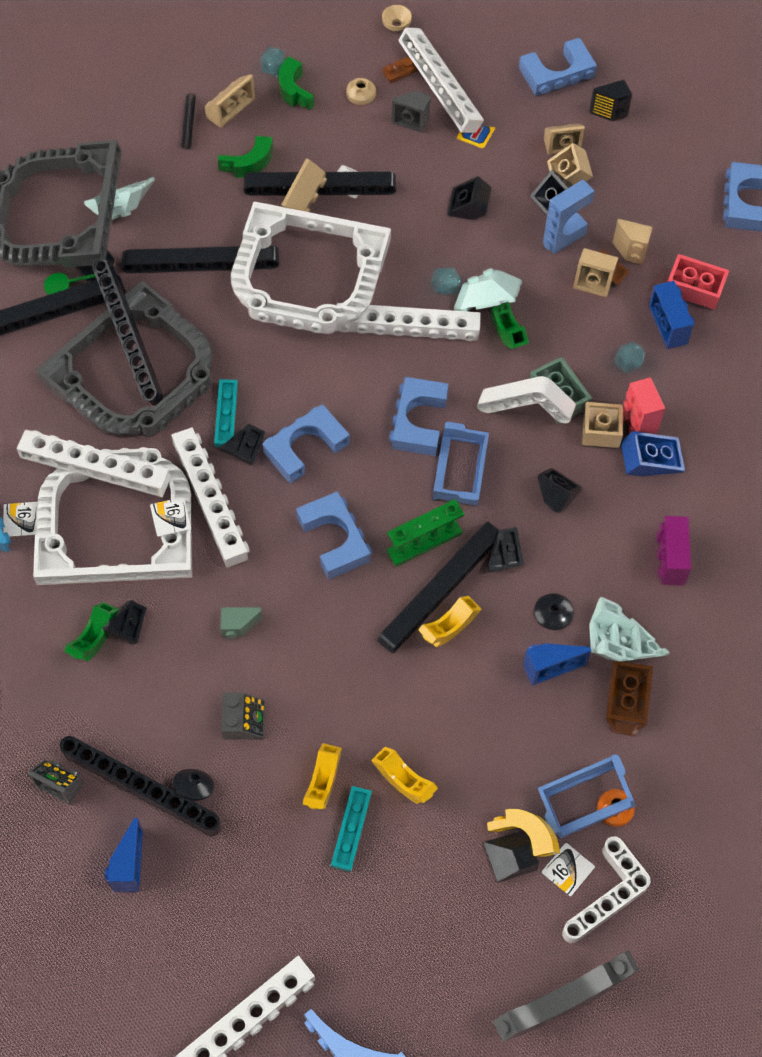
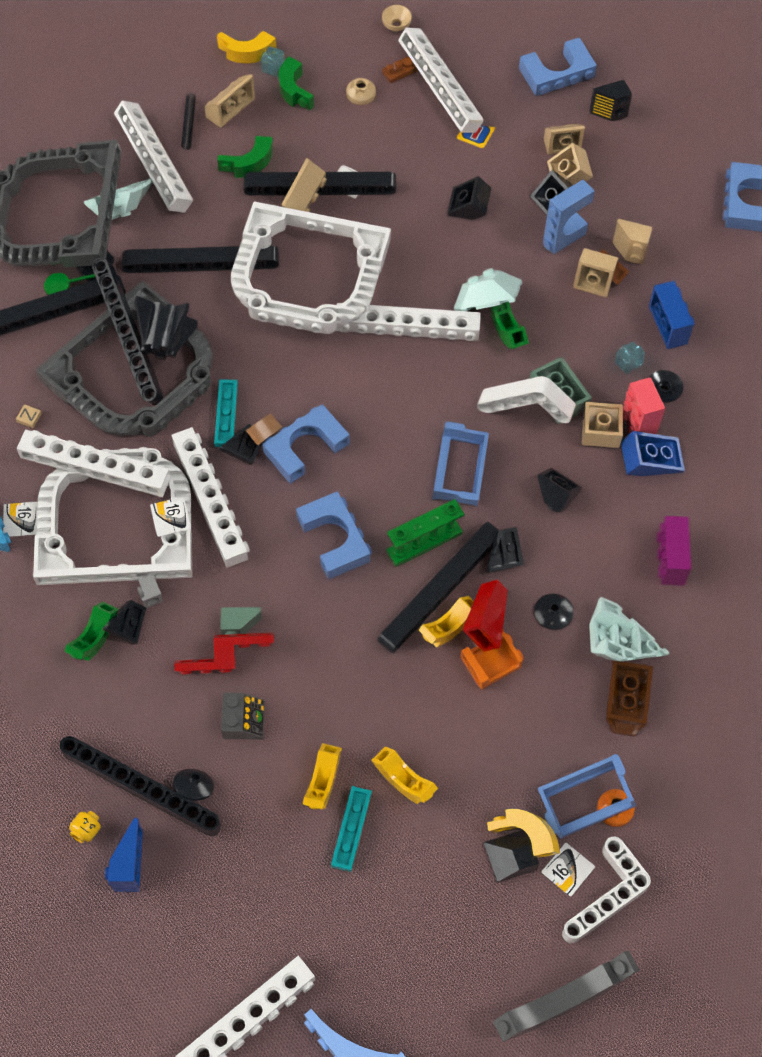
dark grey slope [28,759,83,805] -> none
medium blue arch [389,377,449,456] -> none
dark grey slope [391,91,431,133] -> none
clear light blue brick [430,268,461,294] -> none
blue slope [523,643,592,686] -> none
coral brick [668,254,729,310] -> none
none -> tan tile [16,404,42,428]
none -> yellow head [69,811,101,843]
none -> white brick [114,100,194,213]
none -> black brick [134,296,198,360]
none -> light grey brick [137,574,163,608]
none -> red bracket [174,632,275,674]
none -> yellow arch [217,31,277,64]
none -> medium nougat slope [246,413,282,445]
none -> orange panel [460,630,524,690]
none -> red slope [463,579,508,652]
none -> black dish [649,370,684,403]

